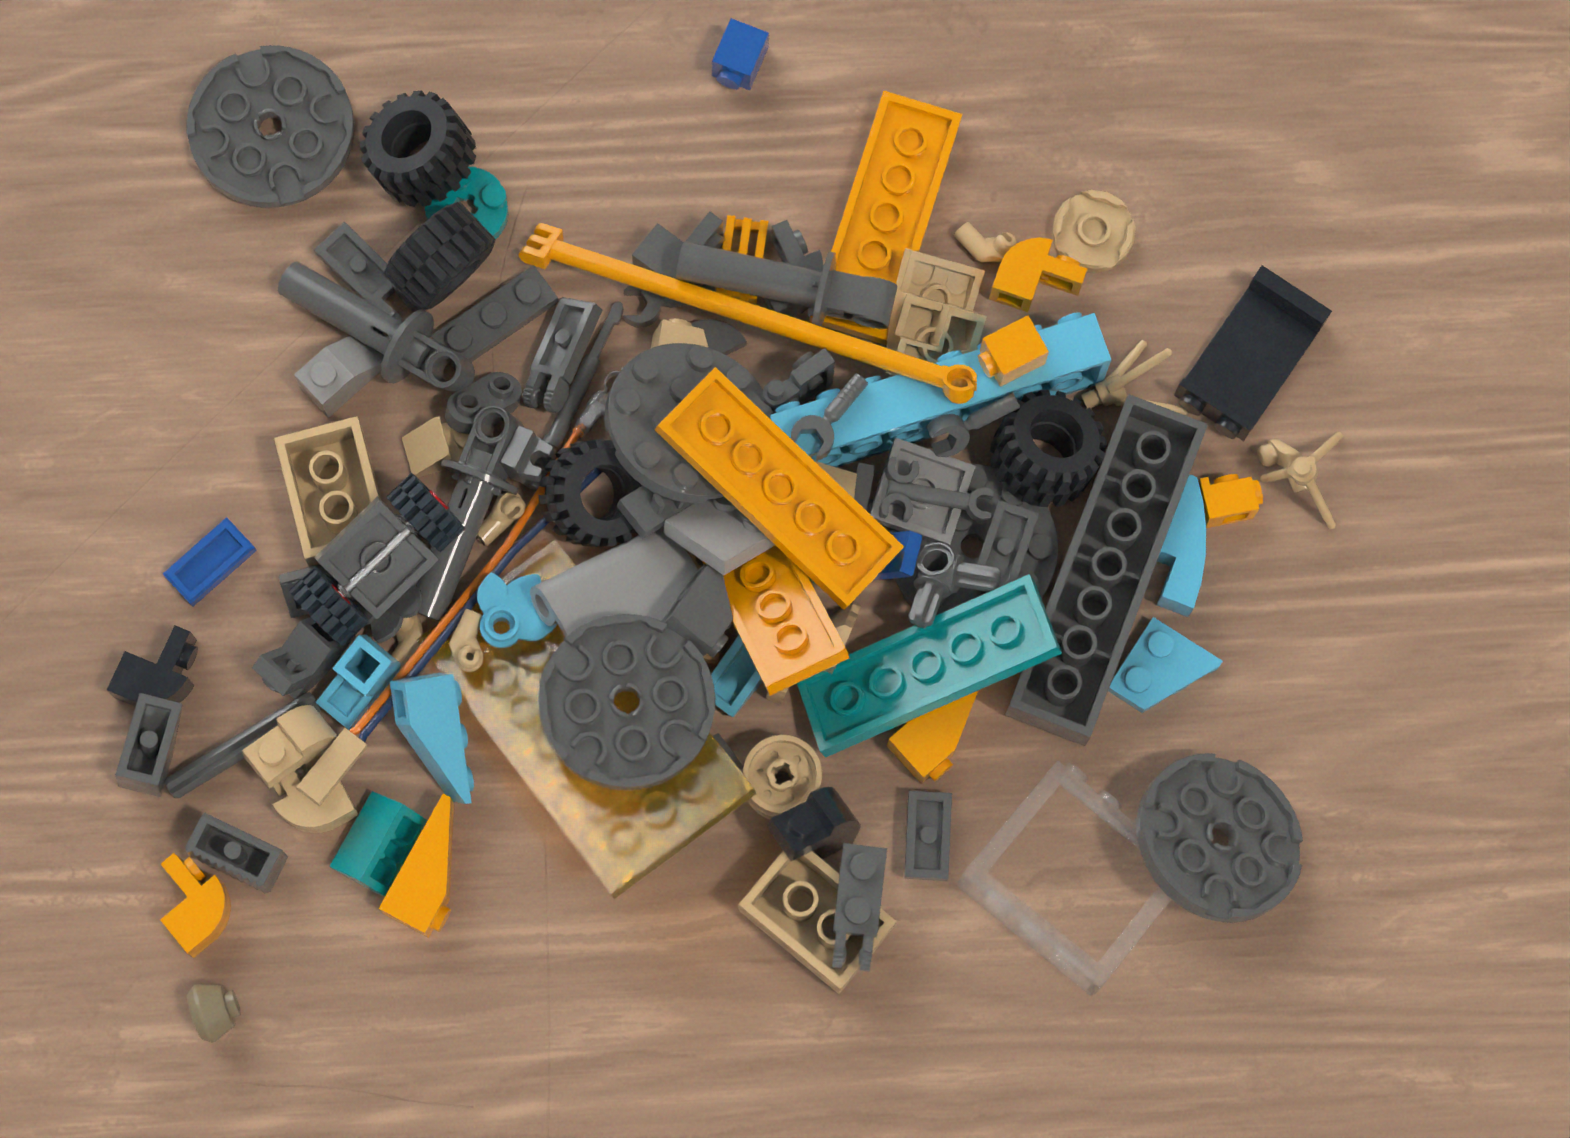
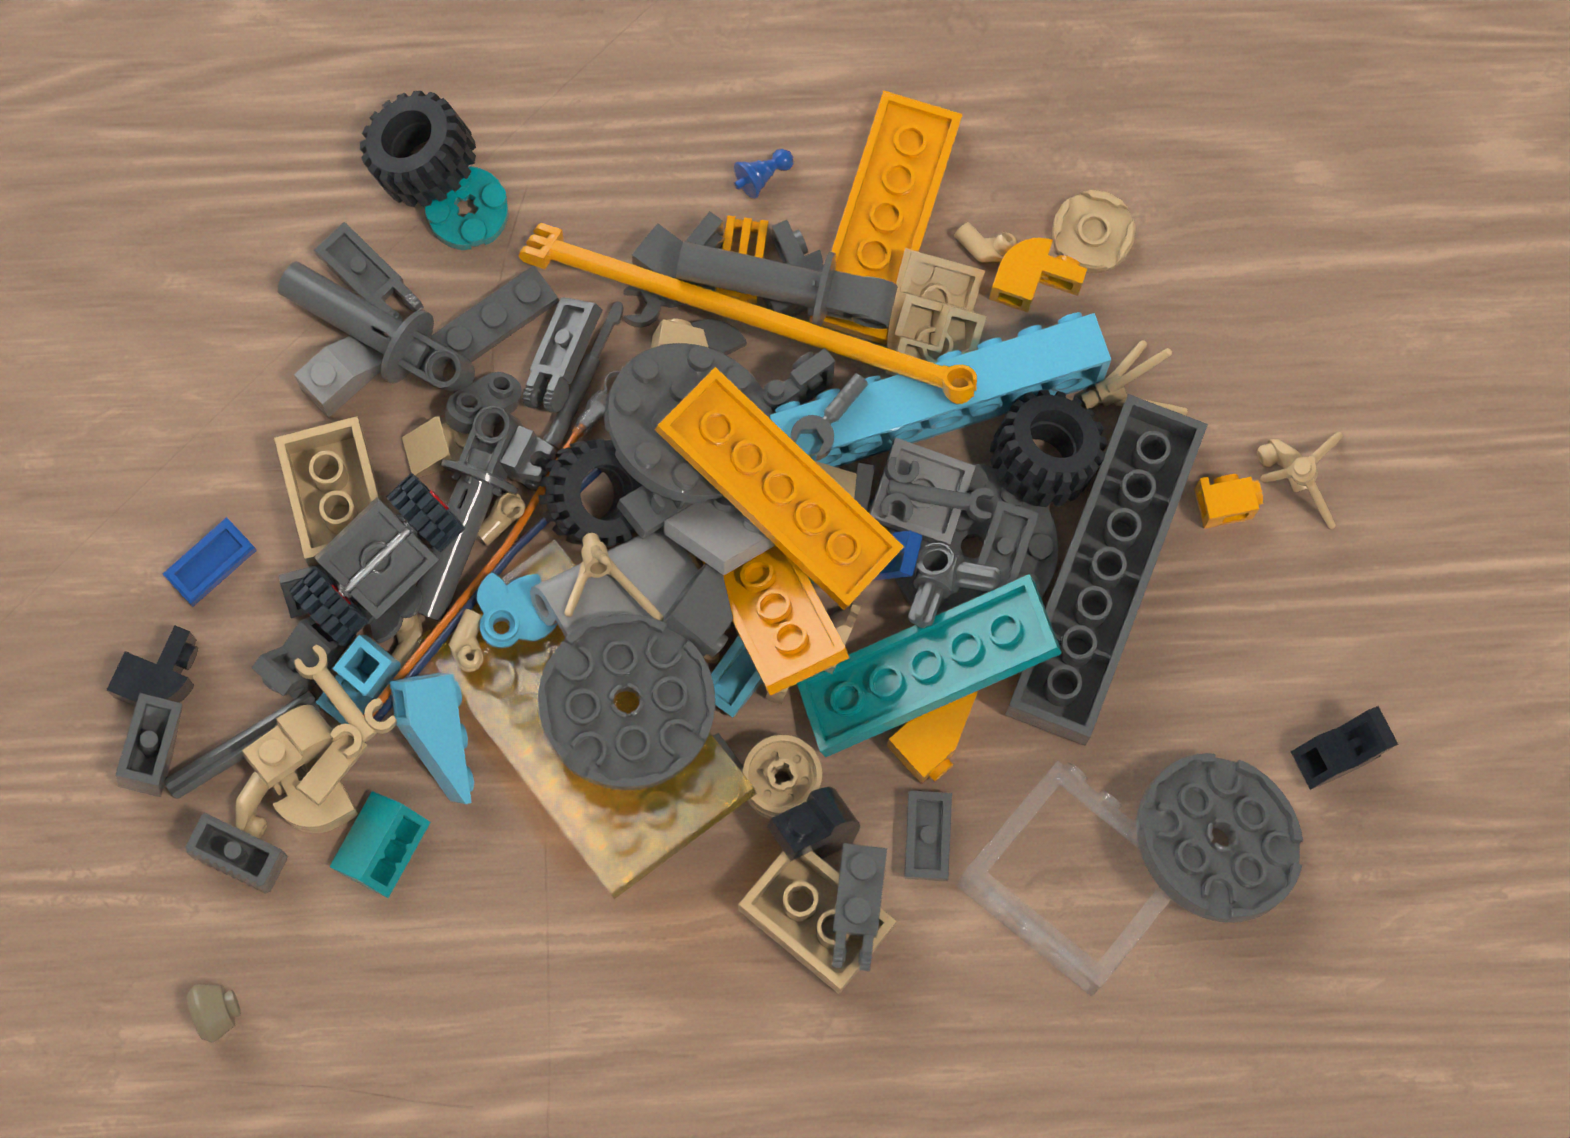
light orange brick [160,853,231,958] -> none
dark grey plate [186,45,355,208] -> none
light orange slope [379,793,454,938] -> none
black tyre [384,202,496,310] -> none
blue brick [712,18,769,91] -> none
dark grey piece [926,392,1020,457] -> none
light orange brick [978,315,1049,387] -> none
medium azure wing [1108,617,1223,713] -> none
medium azure slope [1156,474,1206,617] -> none
black panel [1174,265,1332,442] -> none
none -> tan arm [236,772,269,839]
none -> tan bar [294,645,397,760]
none -> tan plant [564,533,664,621]
none -> blue piece [734,149,794,199]
none -> black brick [1290,706,1399,790]

